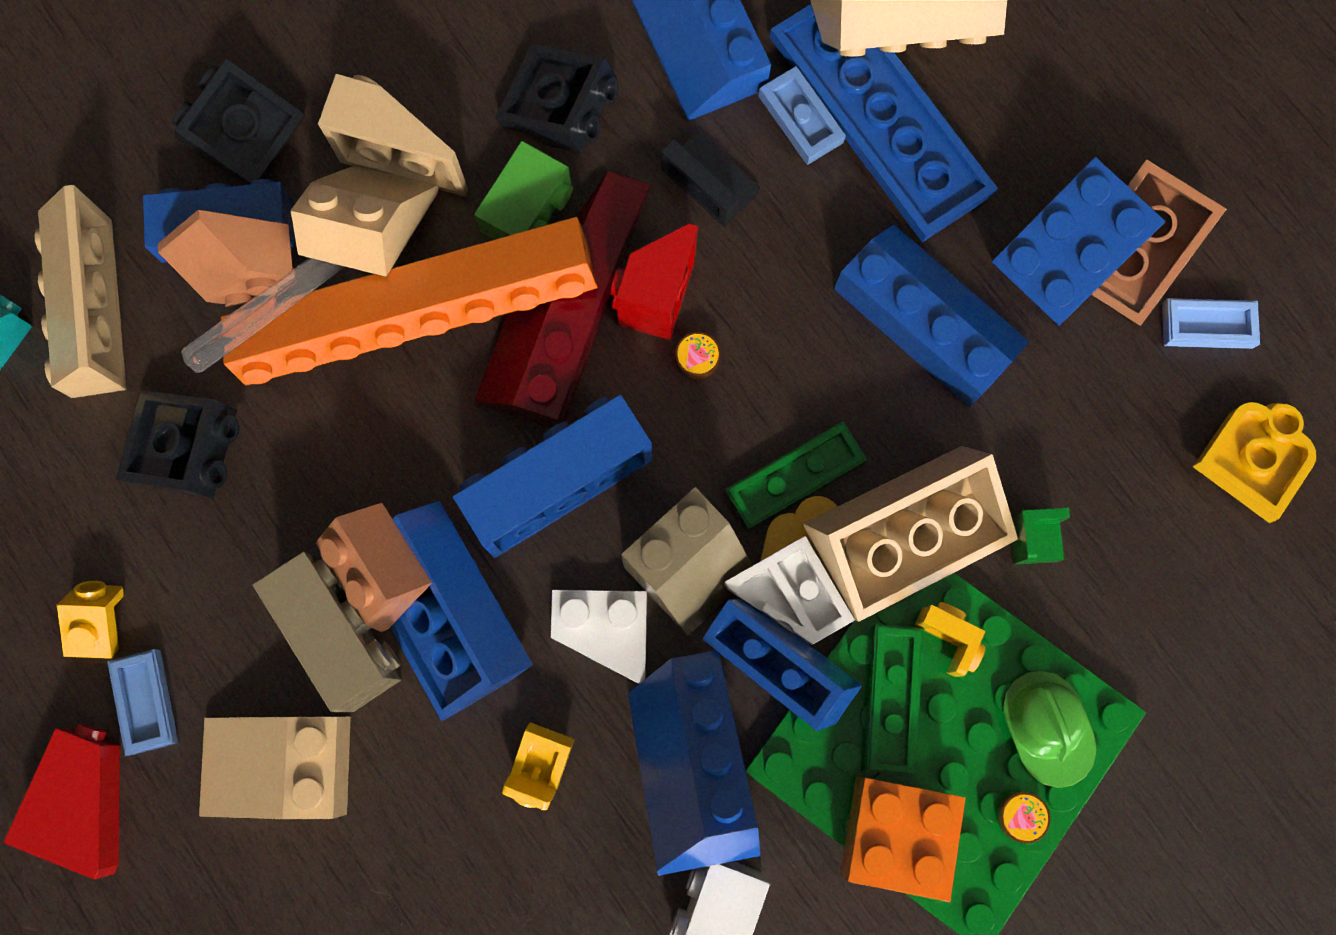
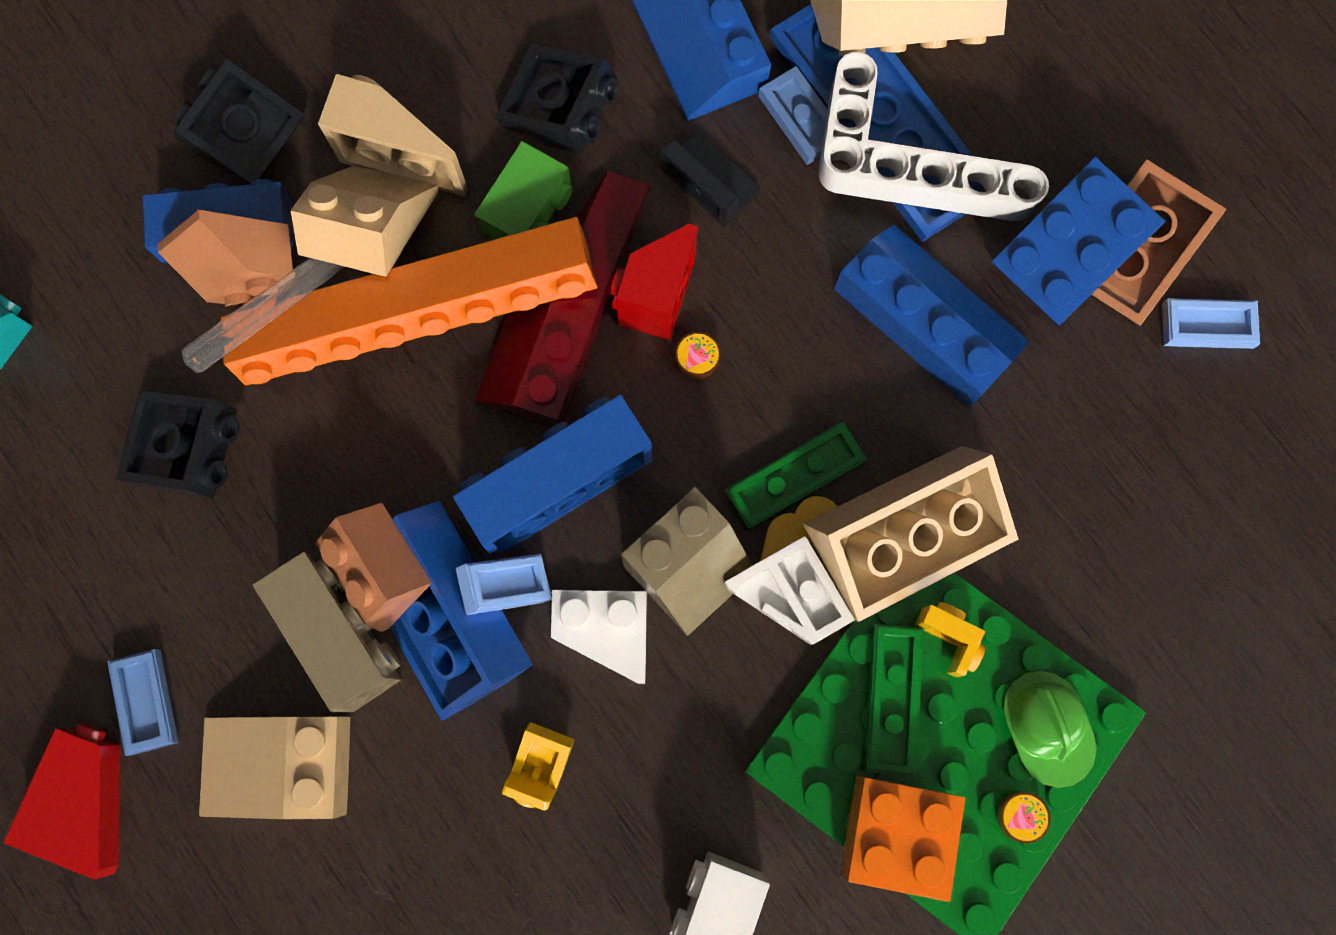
tan slope [35,185,127,398] -> none
yellow bracket [57,581,124,658] -> none
blue slope [628,650,760,876] -> none
blue brick [703,599,862,731] -> none
green panel [1010,508,1070,565] -> none
yellow plate [1193,402,1316,523] -> none
none -> light blue tile [455,554,552,616]
none -> white beam [818,52,1049,221]

